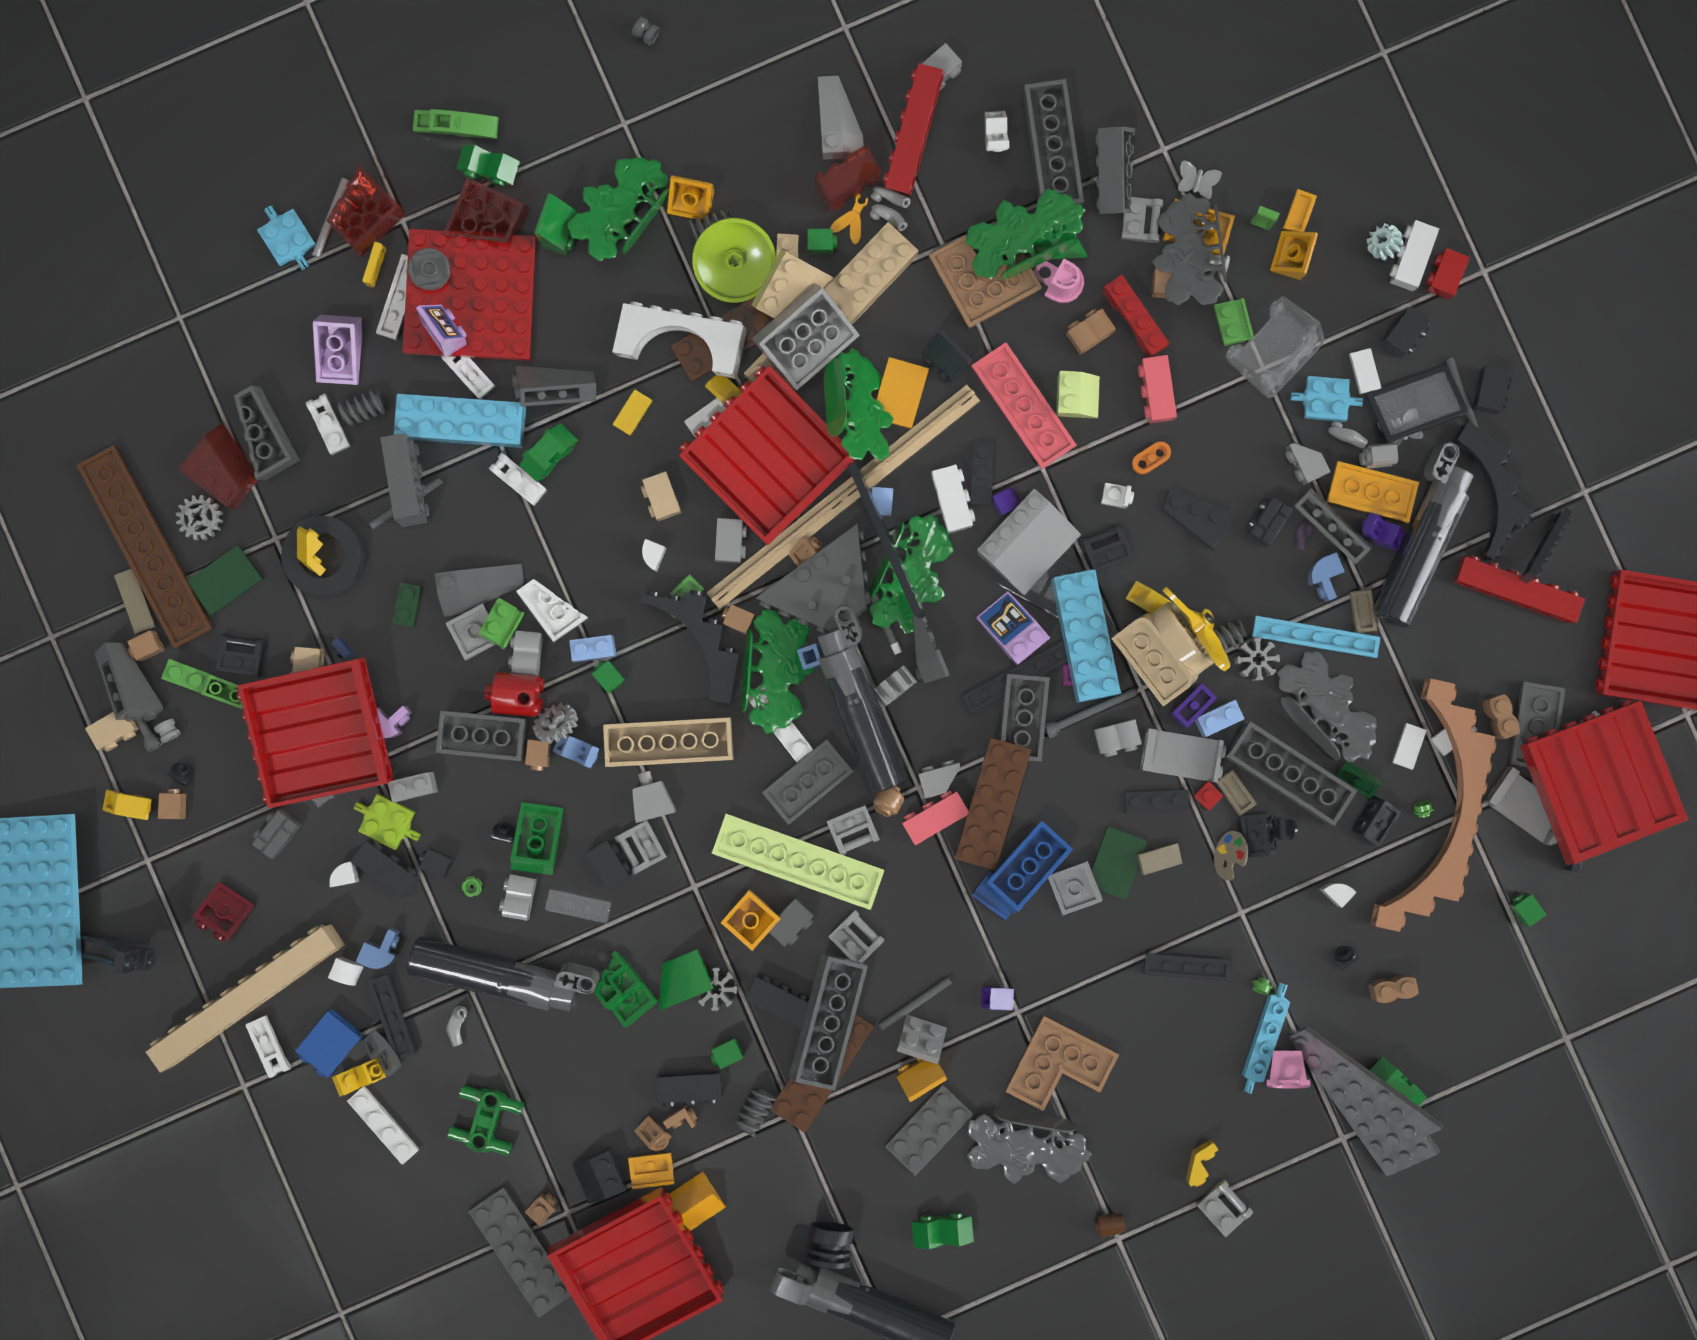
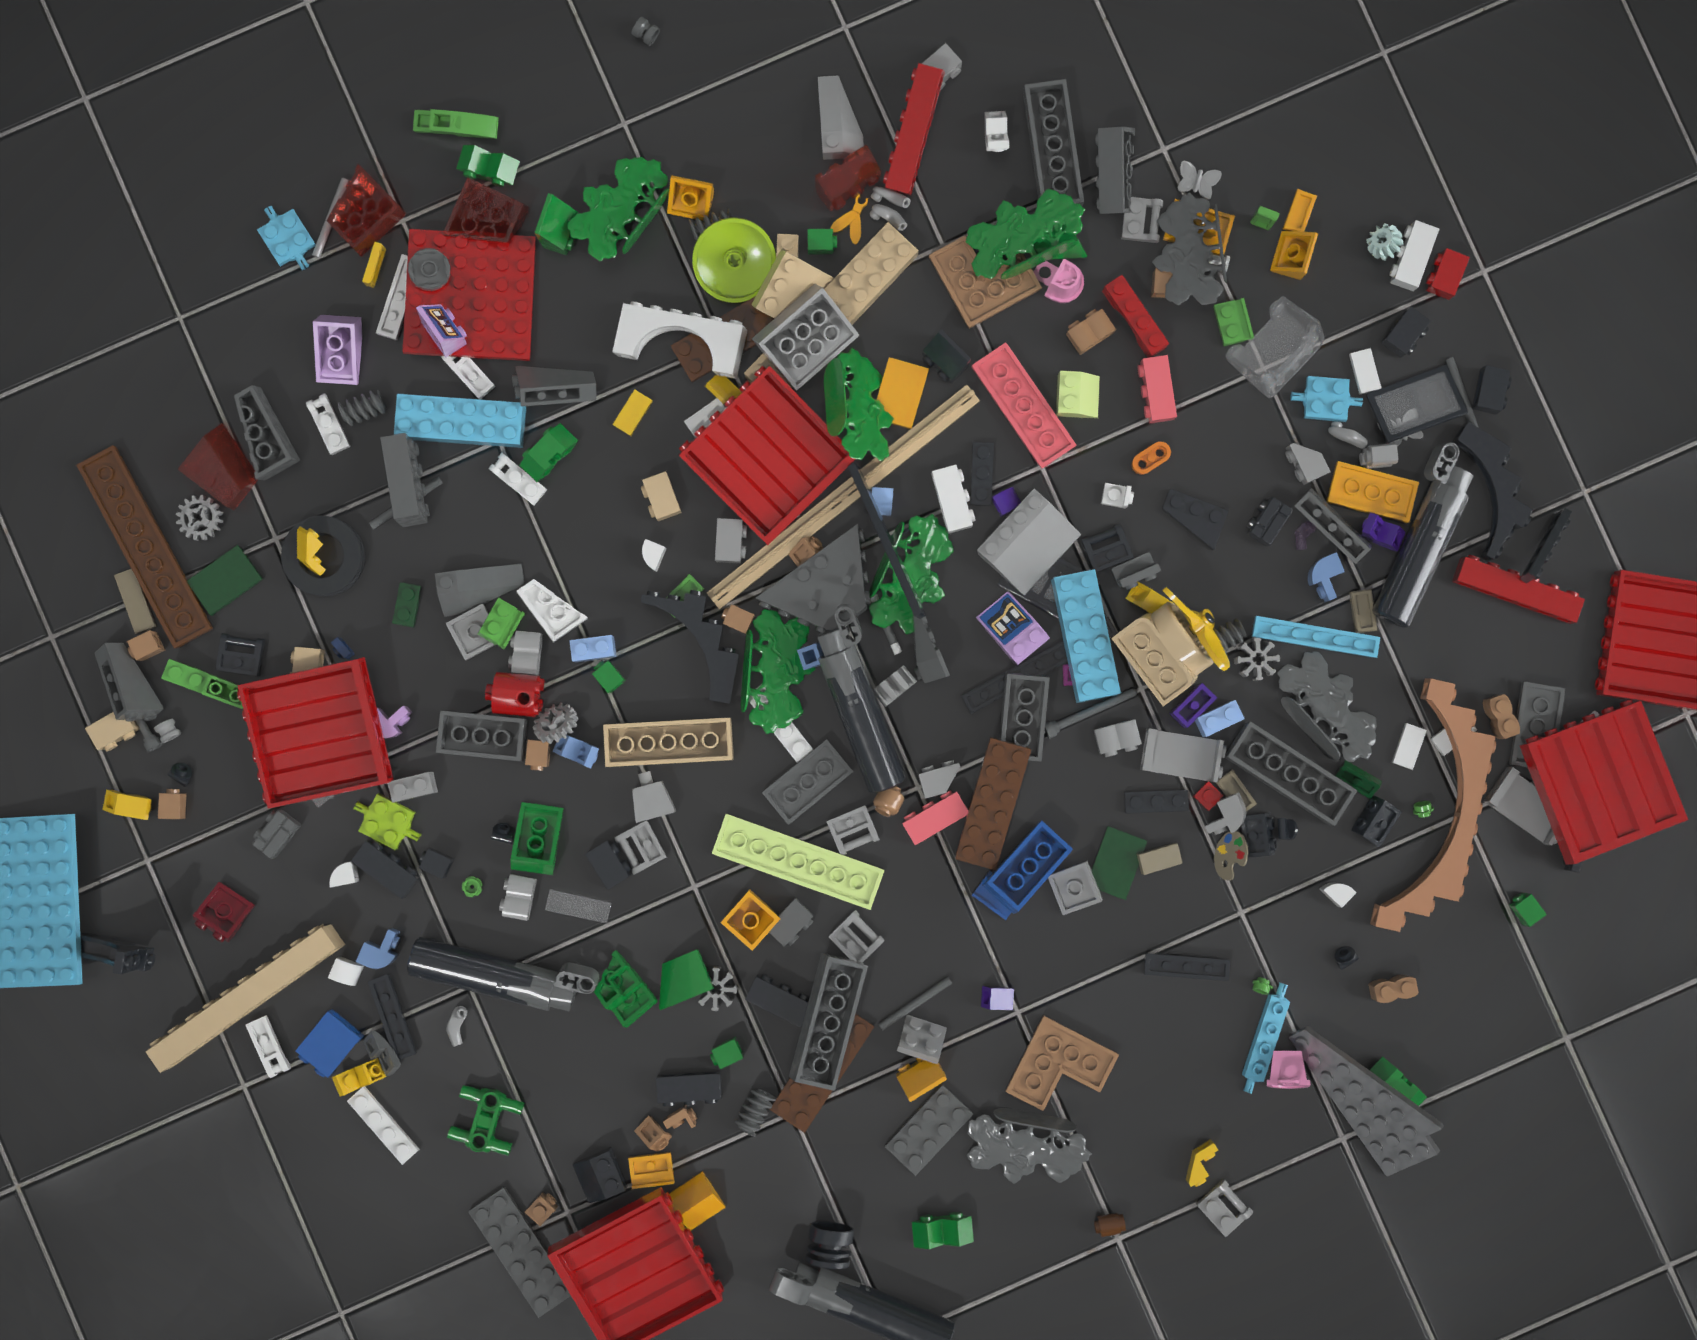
none -> dark grey bracket [1111,552,1161,590]
none -> light grey brick [1205,792,1246,835]

